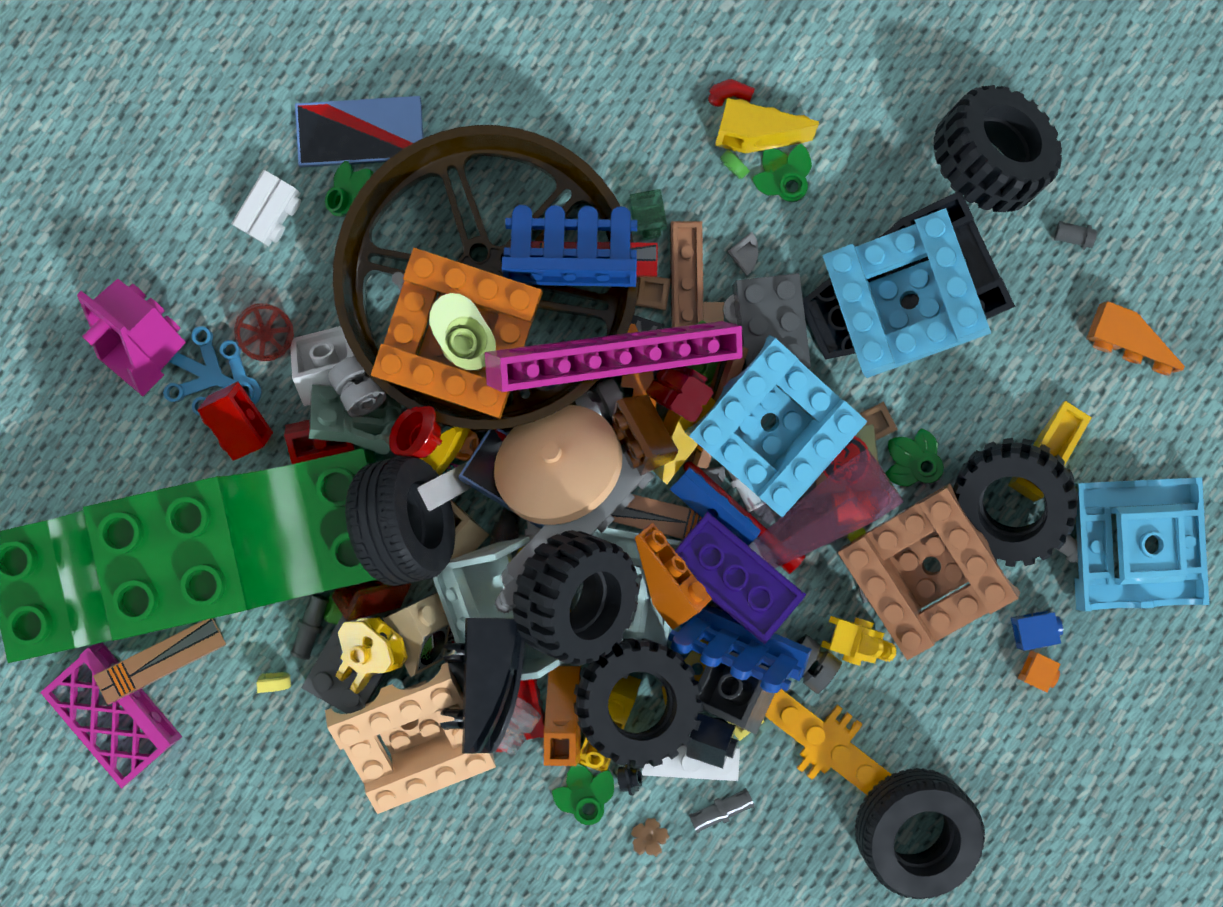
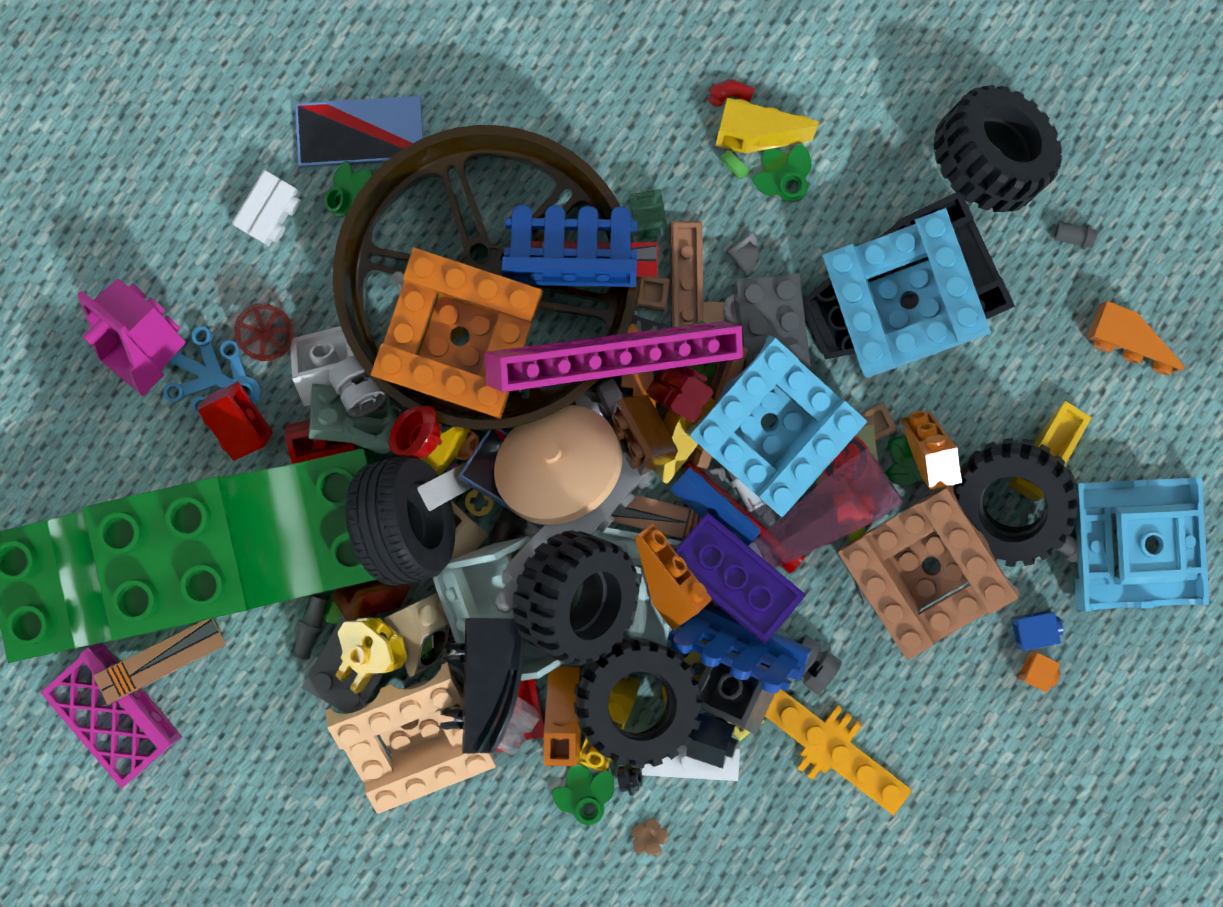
light yellow tile [256,672,291,693] -> none
yellowish green piece [429,293,496,370] -> none
dark grey pin [689,788,755,833] -> none
yellow hinge [821,616,897,666] -> none
black tyre [855,768,985,899] -> none
none -> yellow bush [465,489,494,516]
none -> orange slope [900,411,962,490]

